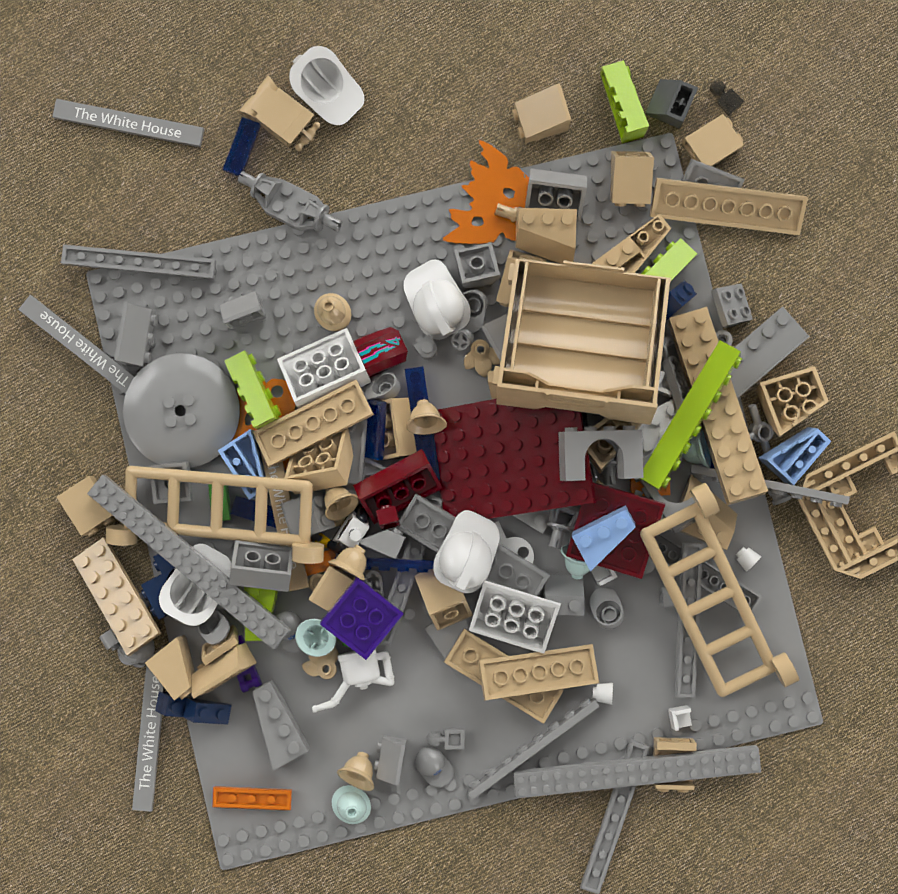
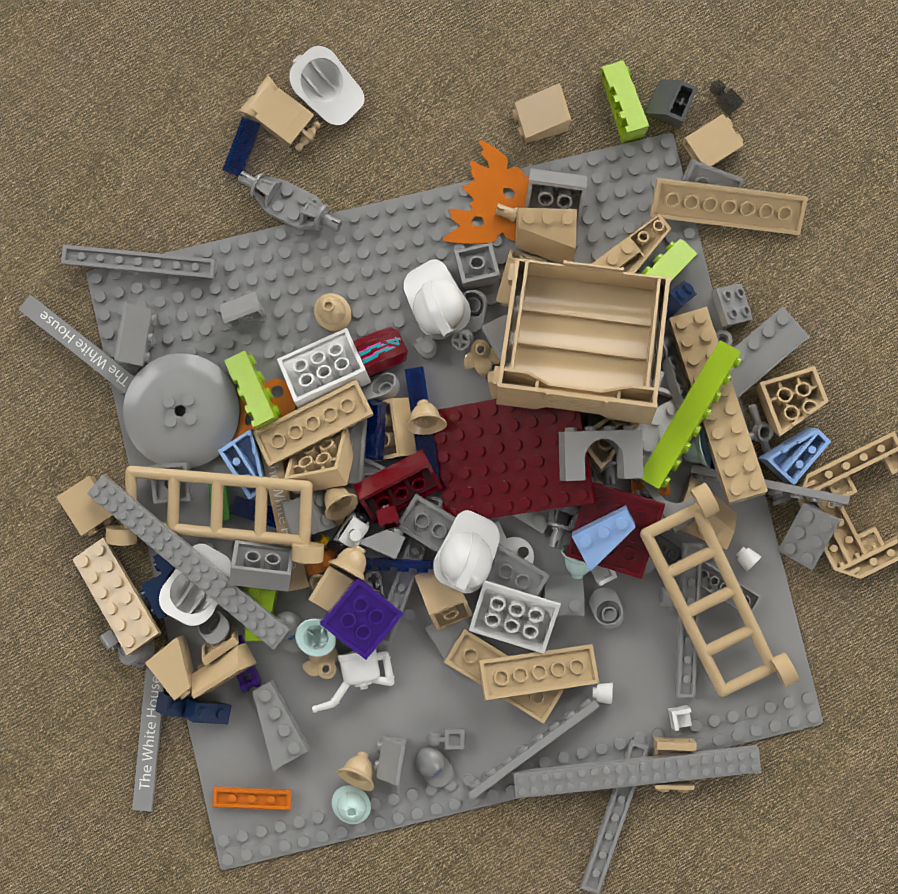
light grey tile [52,99,205,148] -> none
tan slope [610,151,654,207] -> none
none -> light grey plate [778,501,841,570]

